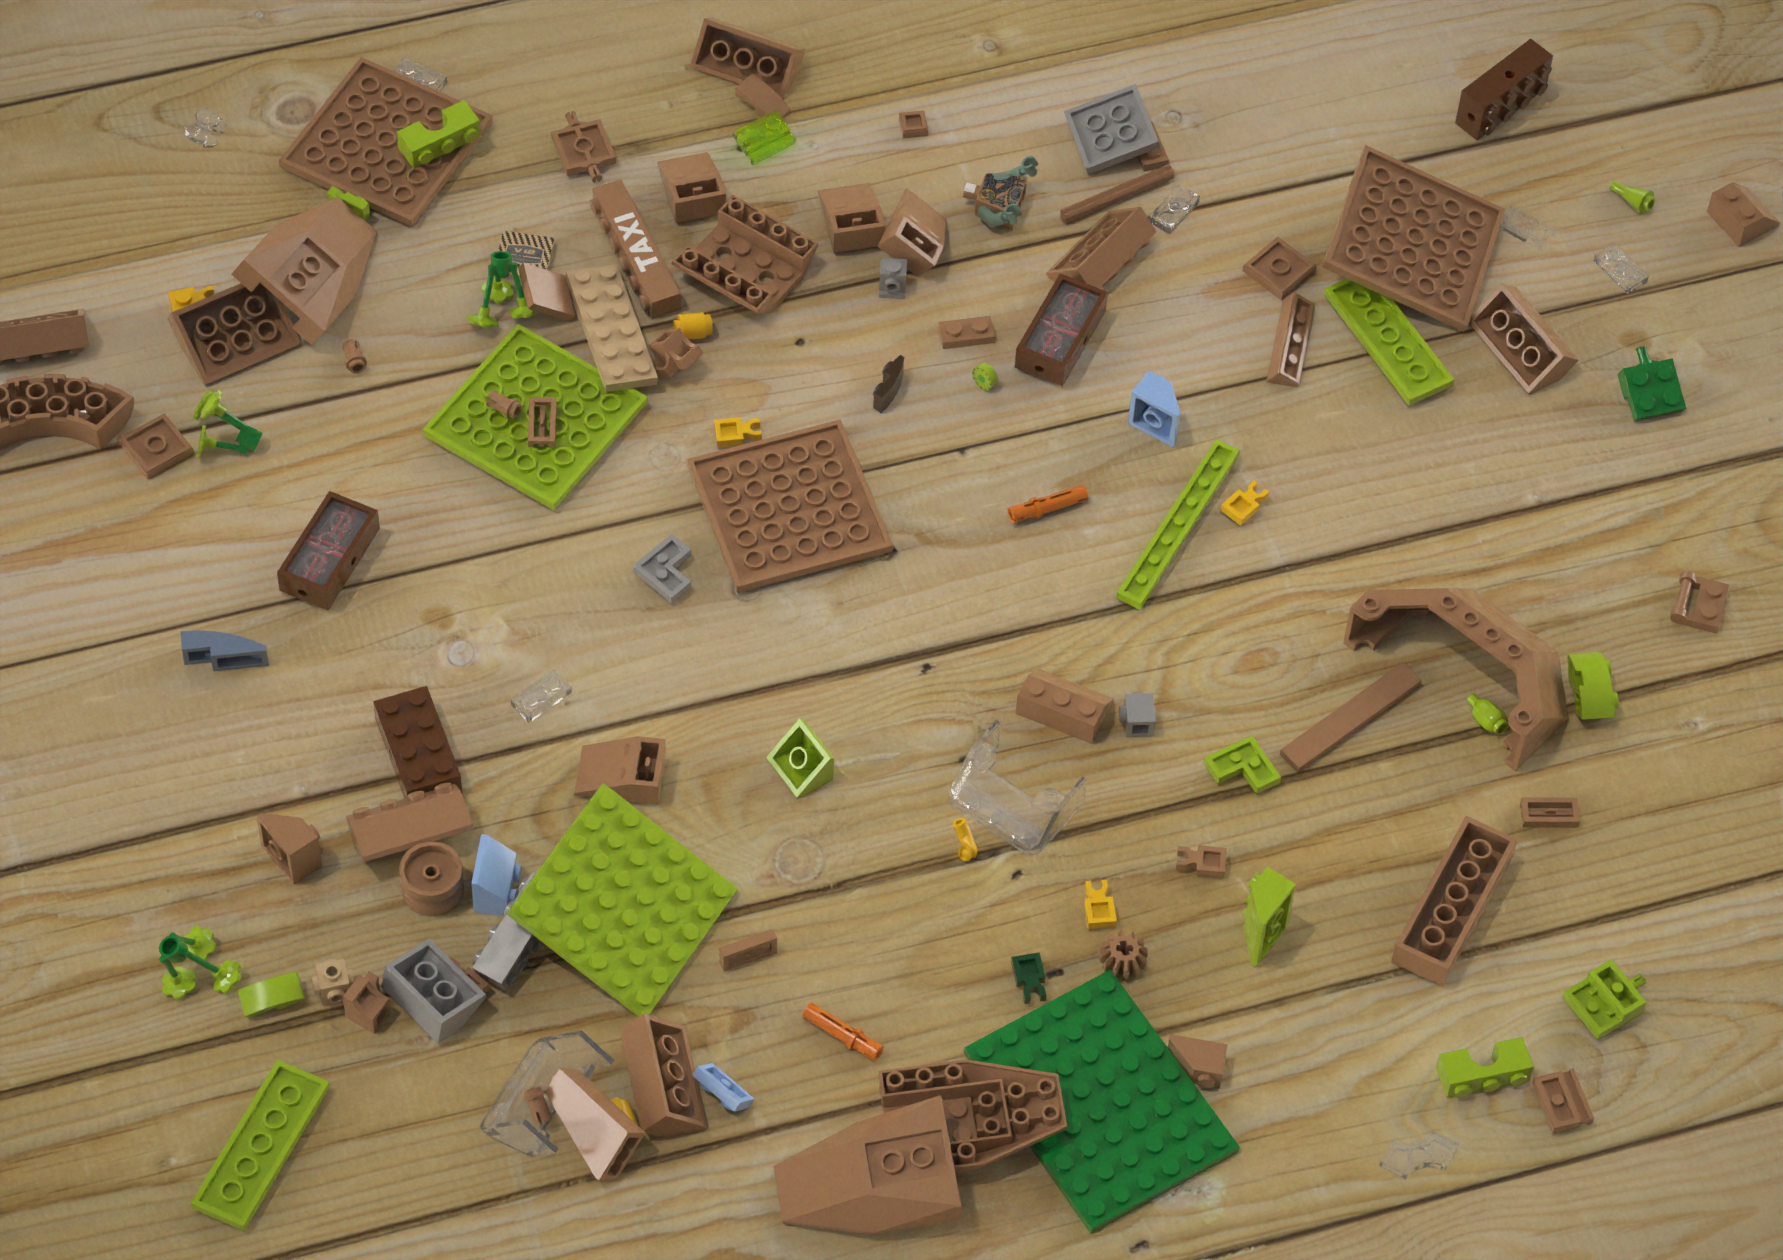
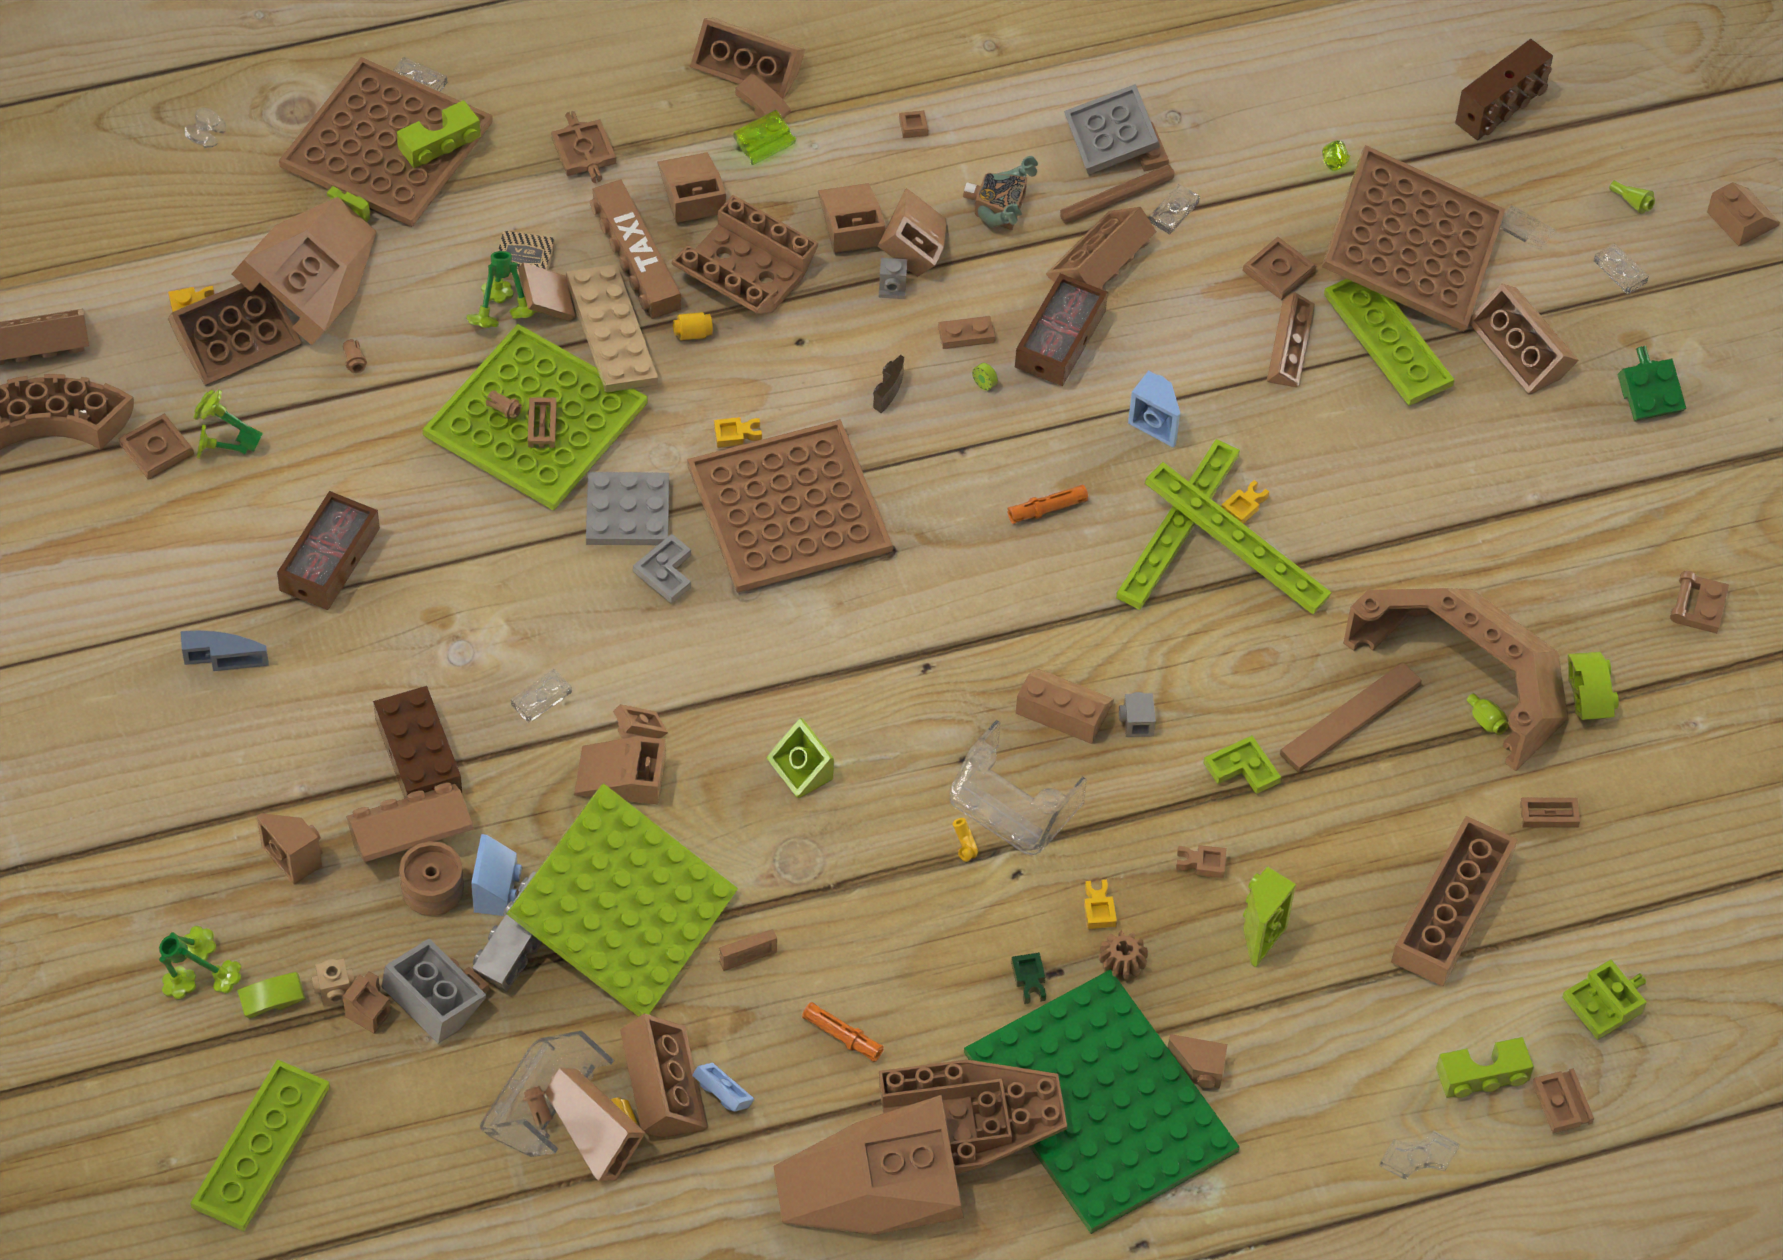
medium nougat brick [648,328,704,379] -> none
none -> light grey plate [586,472,669,545]
none -> medium nougat slope [613,704,668,739]
none -> lime plate [1144,462,1332,614]
none -> clear neon green piece [1322,140,1351,171]

